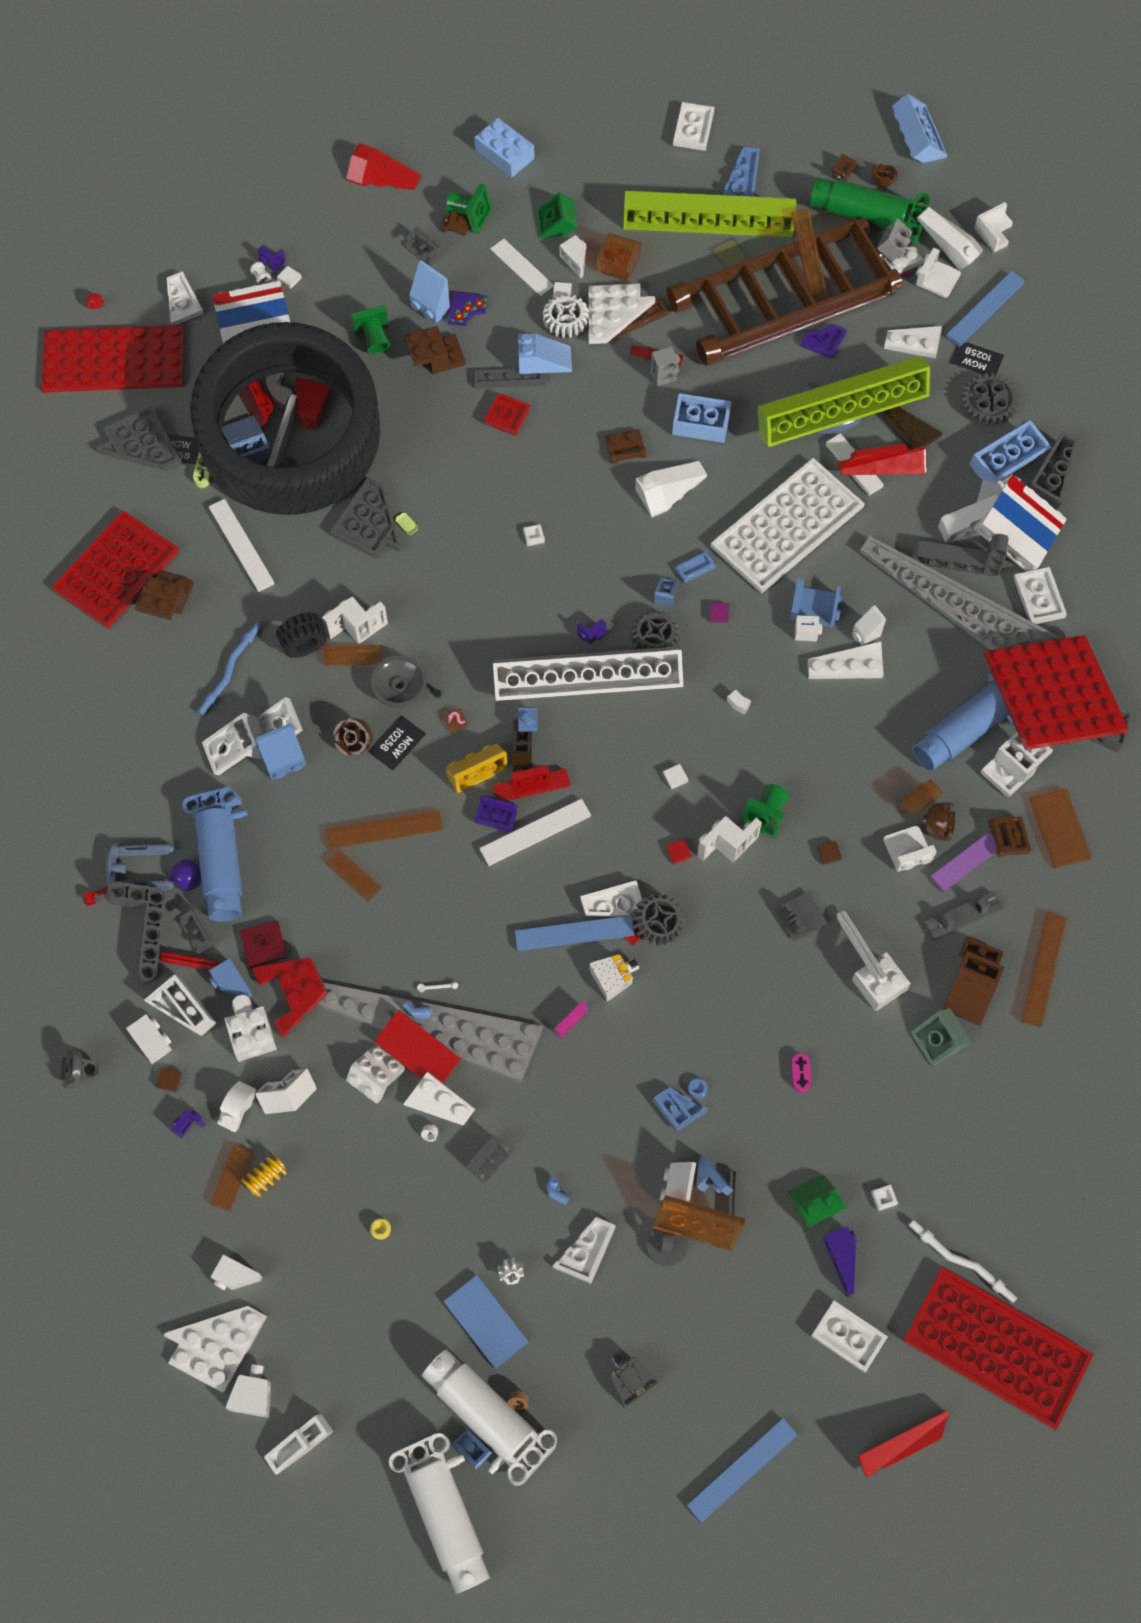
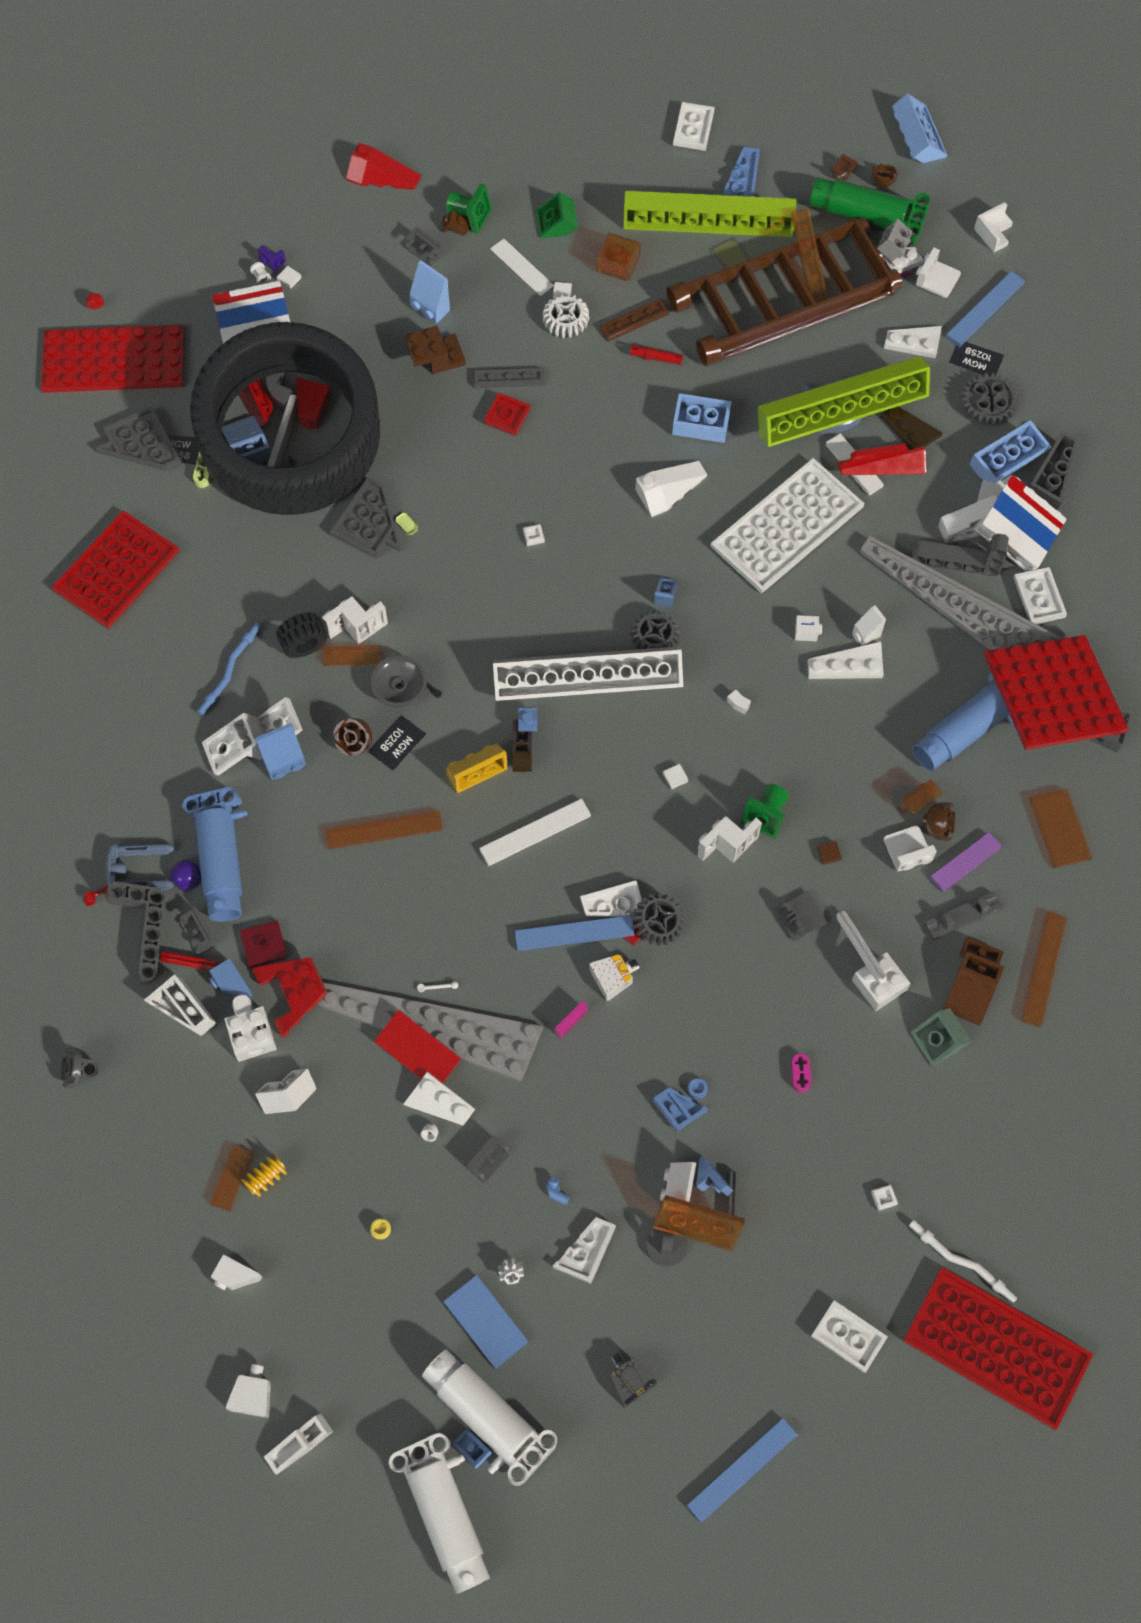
white brick [126,1014,172,1064] -> none
reddish brown bracket [135,571,194,620] -> none
reddish brown tile [156,1067,182,1092] -> none
white wing [164,1306,267,1394] -> none
white wing [167,272,204,325] -> none
dark purple bracket [171,1110,205,1139] -> none
white tile [209,499,274,592] -> none
white brick [217,1081,257,1132] -> none
clear orange tile [326,849,381,902] -> none
white bracket [346,1045,405,1104] -> none
green plant [351,305,391,354] -> none
medium blue arm [402,1001,433,1020] -> none
clear orange tile [443,708,468,733] -> none
dark purple tile [448,292,488,326] -> none
dark purple bracket [474,795,518,833] -> none
light blue brick [475,118,534,178] -> none
red bracket [493,765,571,801] -> none
medium nougat tile [507,1389,529,1413] -> none
light blue slope [518,334,572,374] -> none
white slope [559,235,587,278] -> none
dark purple bracket [577,619,606,645] -> none
white wing [588,284,655,344] -> none
reddish brown plate [605,429,646,464] -> none
light grey brick [651,346,680,386] -> none
red tile [666,839,692,865] -> none
medium blue tile [675,551,716,583] -> none
magenta tile [710,603,729,623] -> none
green slope [787,1175,846,1230] -> none
medium blue panel [790,579,843,627] -> none
dark purple tile [800,323,847,359] -> none
dark purple slope [822,1226,857,1297] -> none
red wedge [856,1410,949,1478] -> none
white wedge [917,207,983,271] -> none
white bracket [980,732,1053,798] -> none
reddish brown plate [988,817,1031,857] -> none

